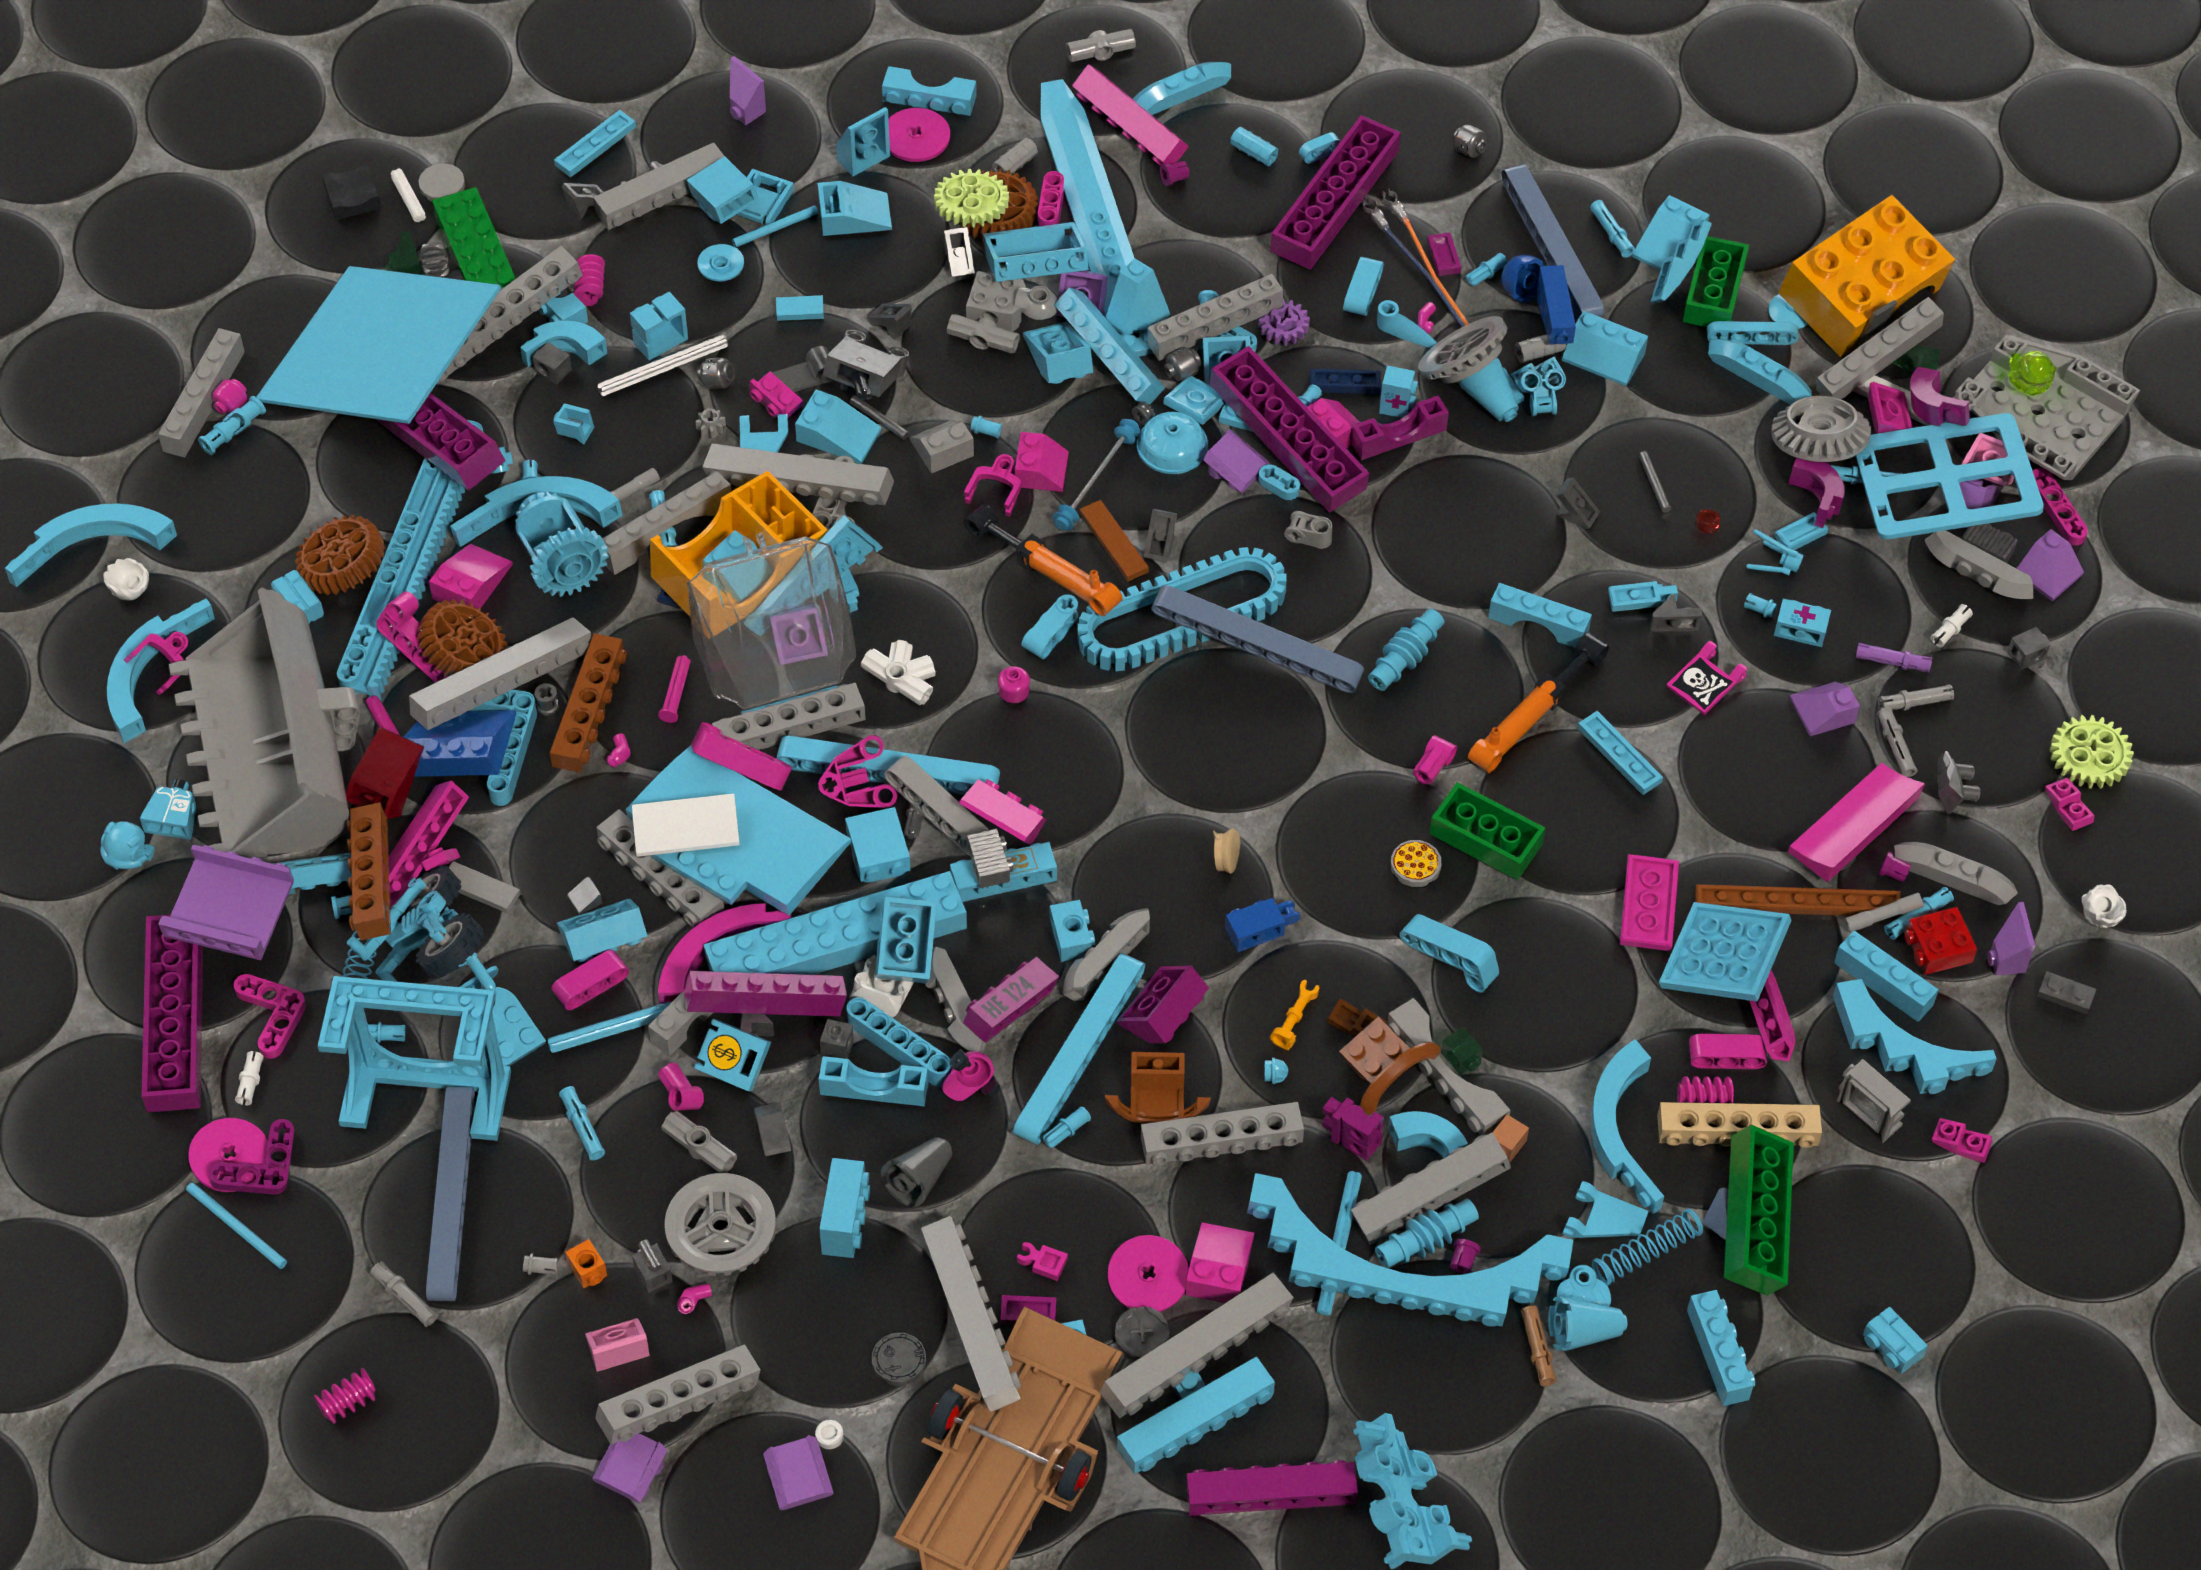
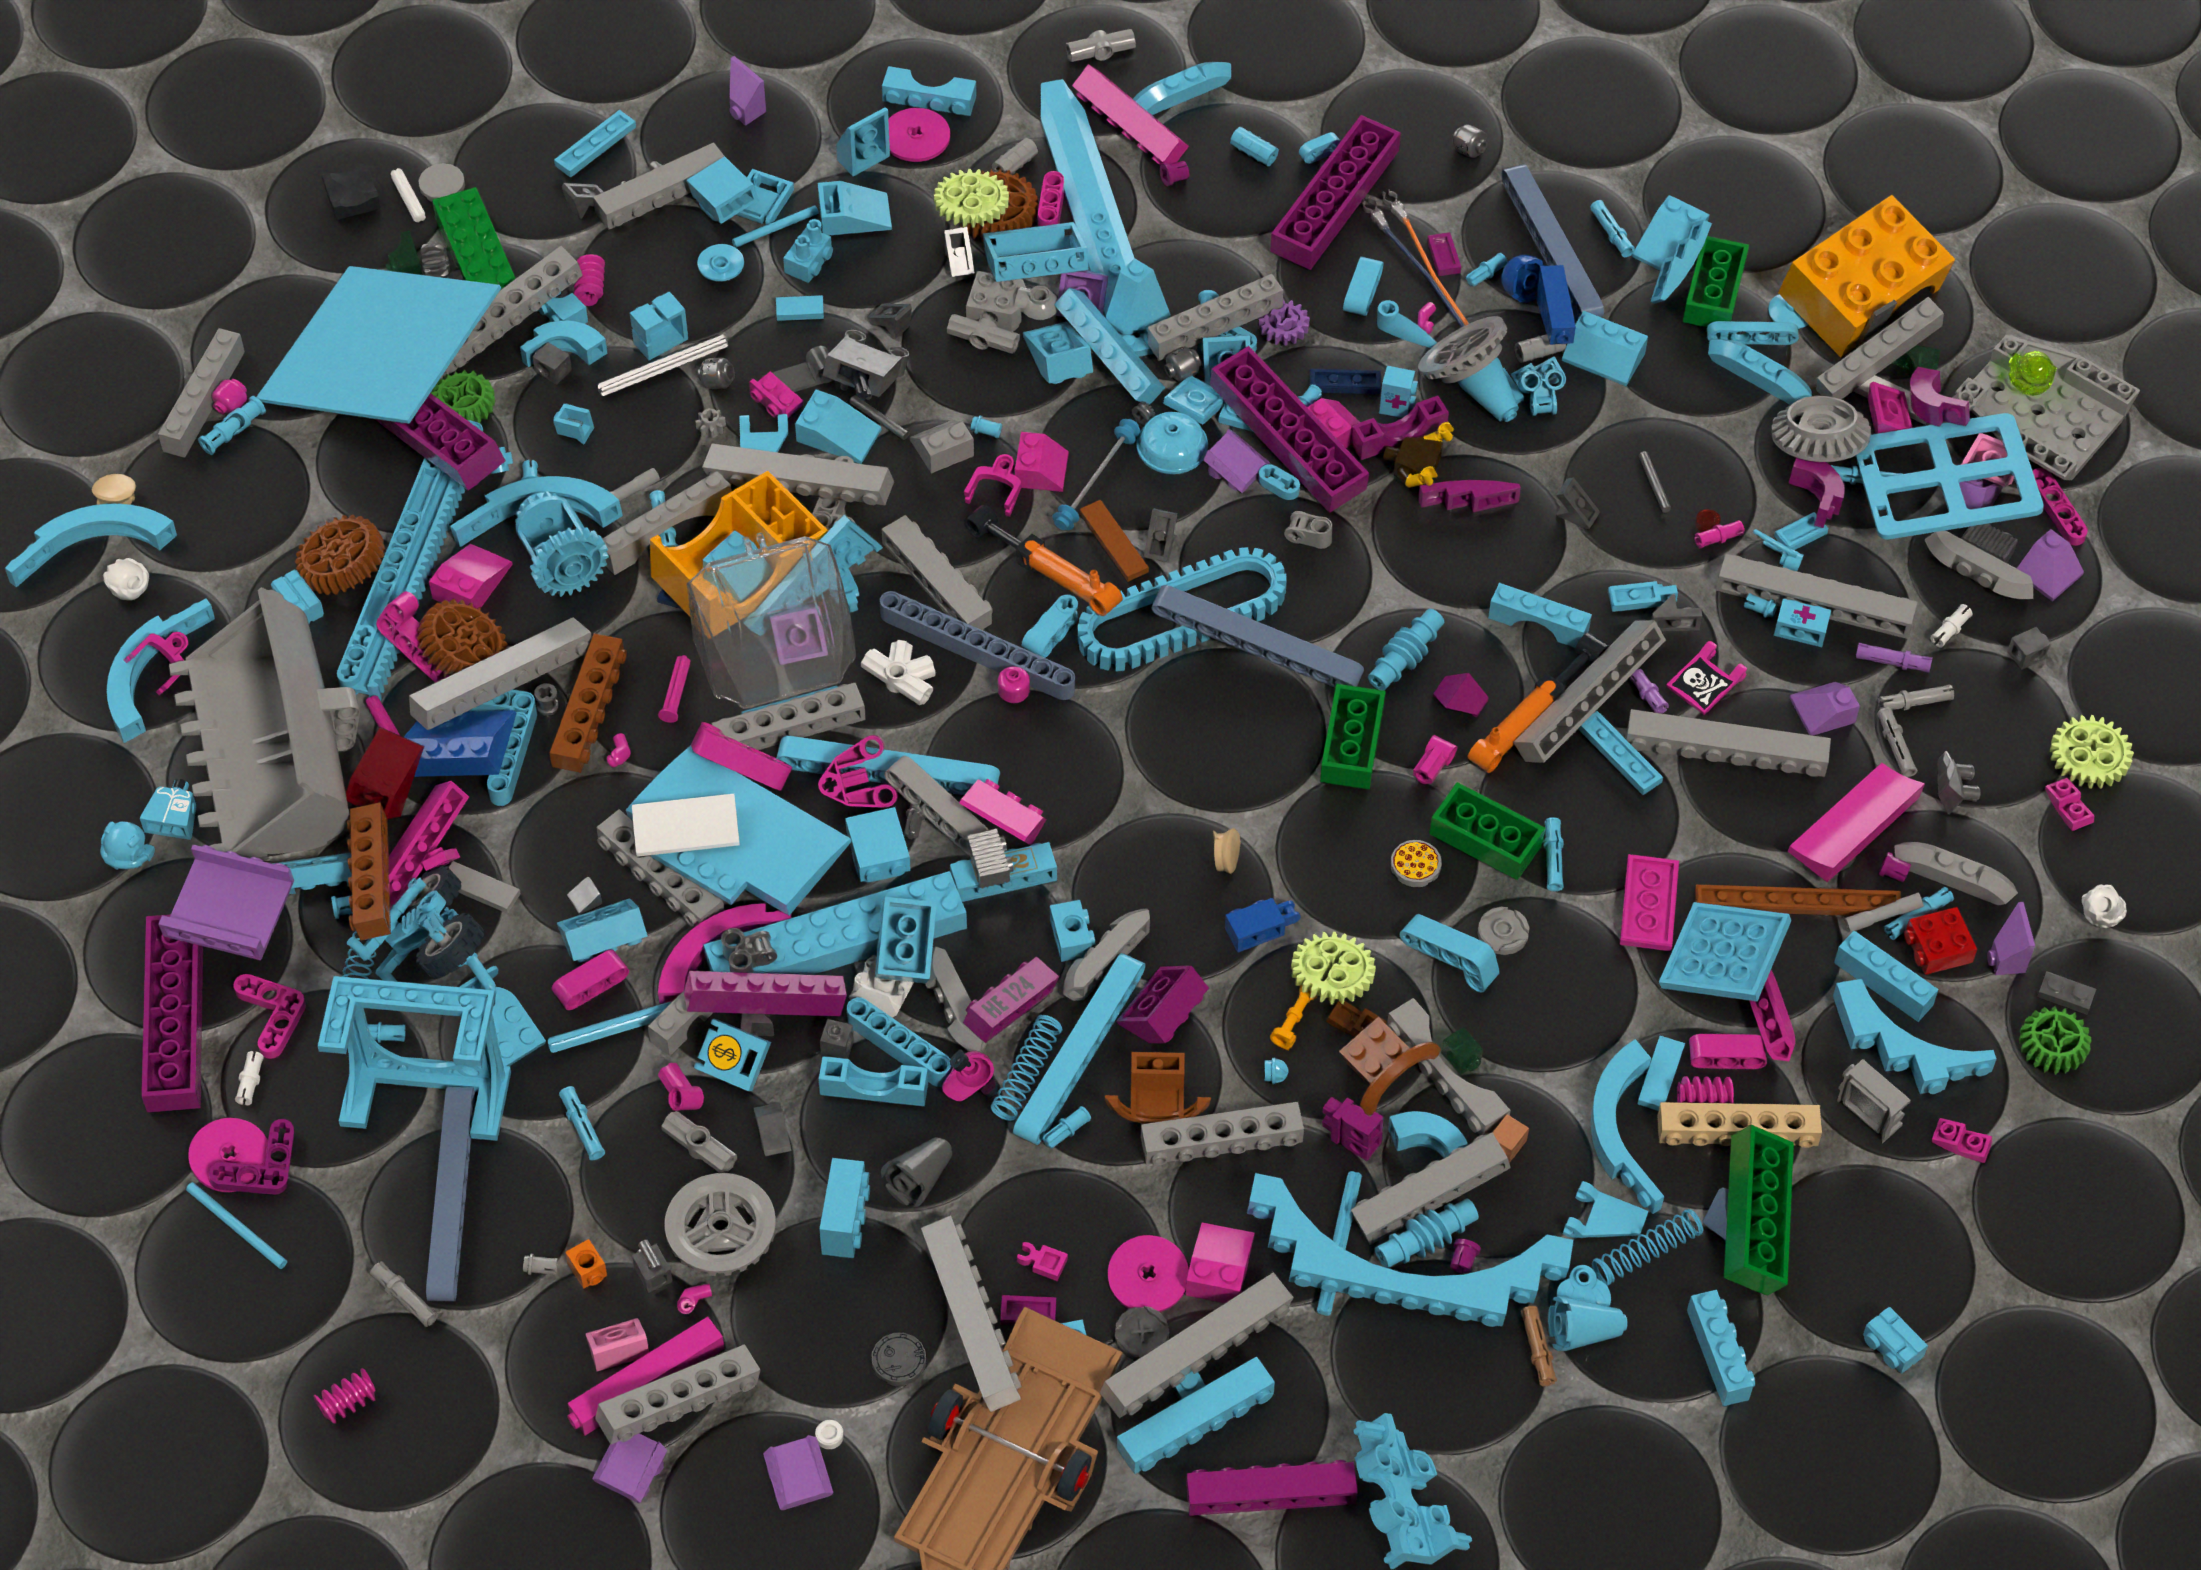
none -> tan piece [92,474,136,505]
none -> bright green gear [431,369,495,423]
none -> dark pink brick [567,1317,724,1435]
none -> flat silver piece [721,928,778,973]
none -> medium azure brick [783,219,833,283]
none -> sand blue beam [880,591,1075,700]
none -> light grey brick [882,515,993,630]
none -> medium azure piece [991,1015,1062,1121]
none -> yellowish green gear [1291,932,1376,1004]
none -> green brick [1320,684,1386,789]
none -> dark brown torso [1383,422,1454,488]
none -> magenta slope [1418,480,1521,512]
none -> magenta slope [1433,673,1489,718]
none -> light grey tile [1477,907,1529,955]
none -> light grey brick [1514,620,1666,762]
none -> medium azure pin [1543,817,1564,892]
none -> light grey brick [1626,709,1831,777]
none -> medium lavender pin [1629,669,1669,714]
none -> medium azure tile [1637,1036,1685,1111]
none -> dark pink pin [1694,520,1744,548]
none -> light grey brick [1716,554,1917,639]
none -> bright green gear [2019,1006,2091,1075]

